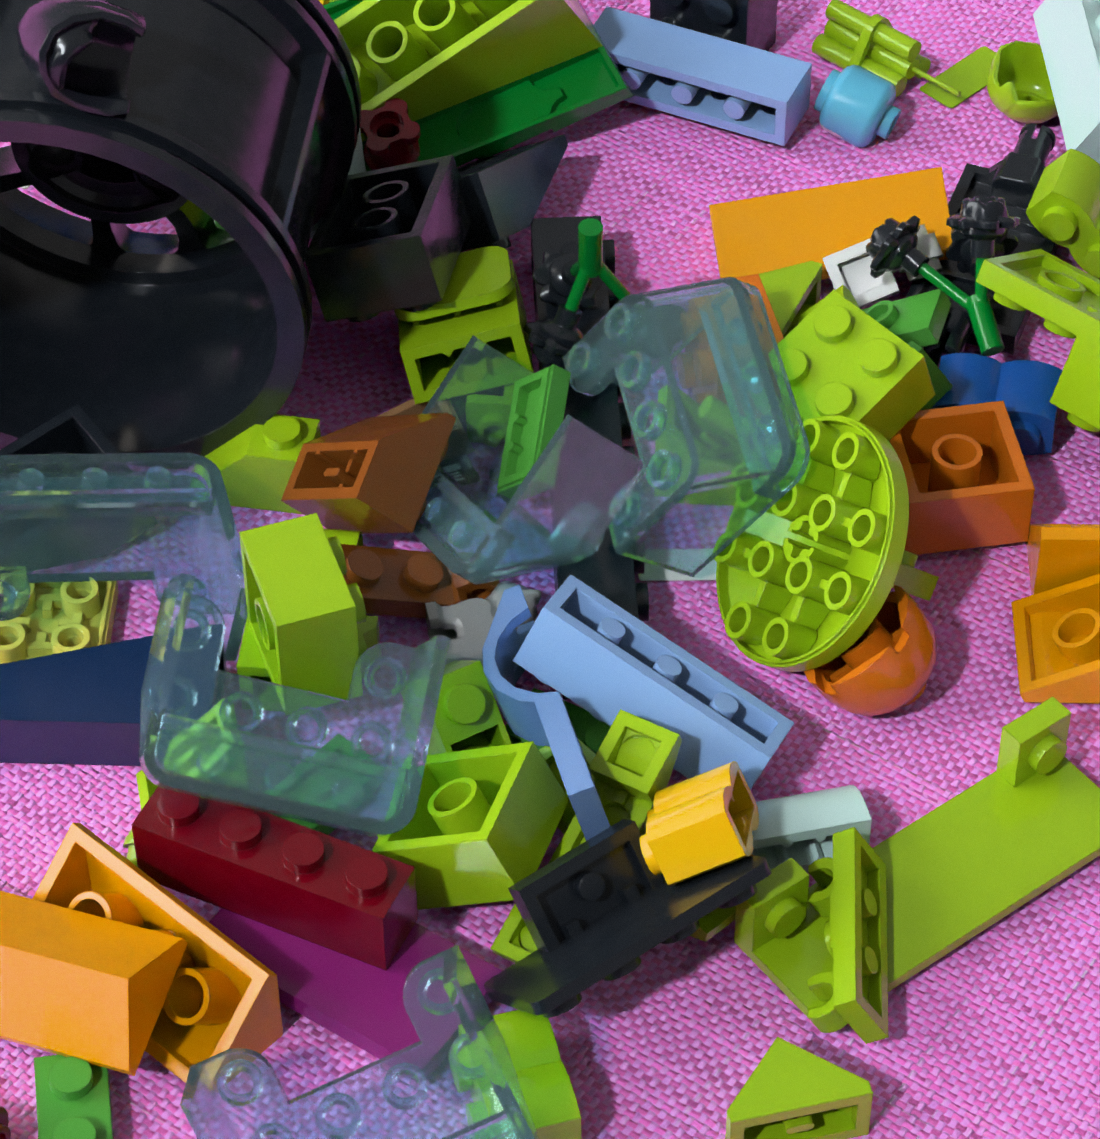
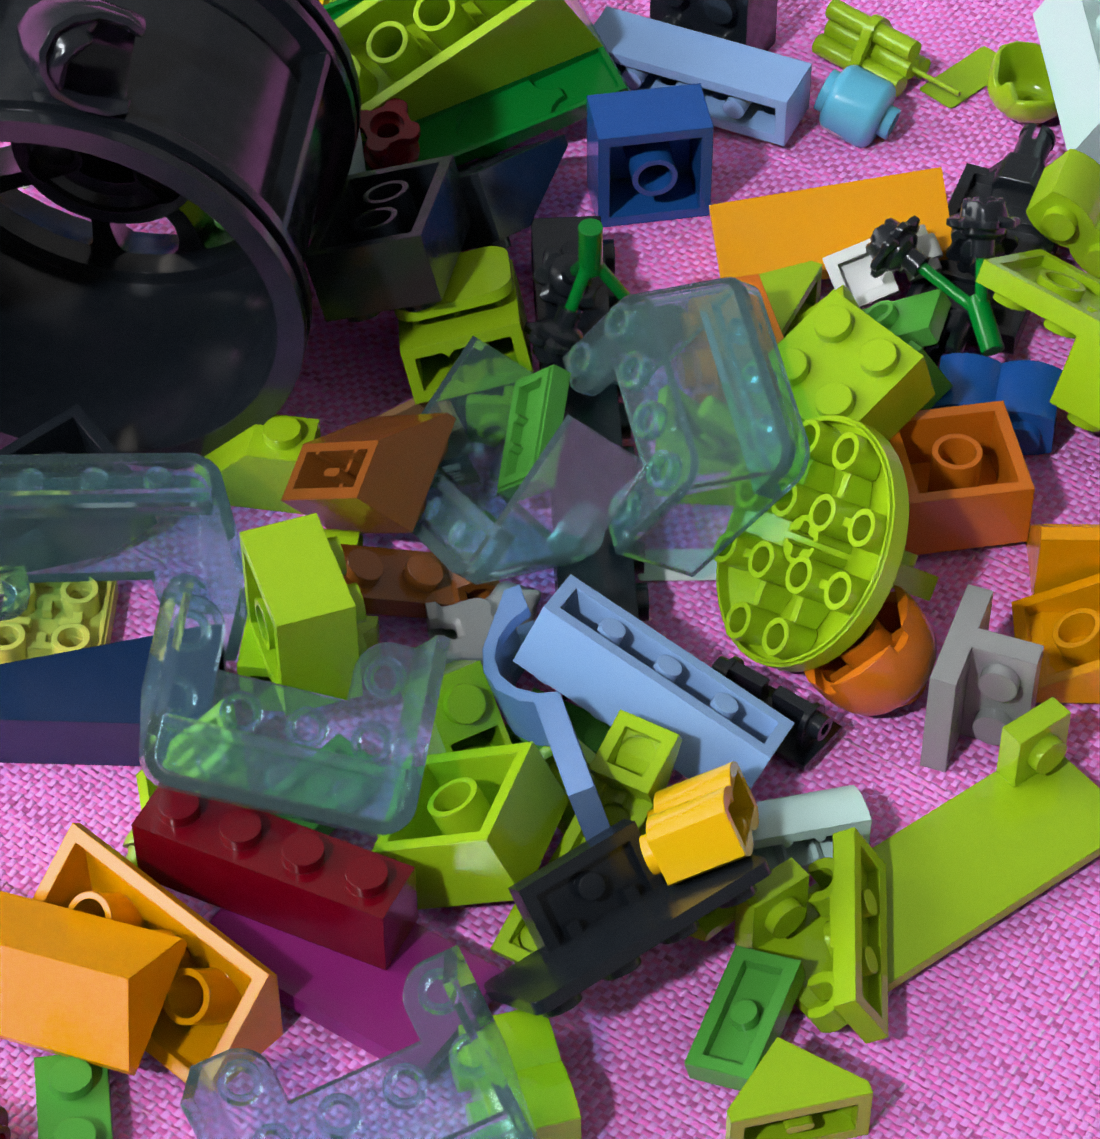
none -> blue brick [587,83,714,227]
none -> bright green plate [684,945,806,1091]
none -> black hinge [711,656,843,771]
none -> light grey bracket [920,584,1044,772]

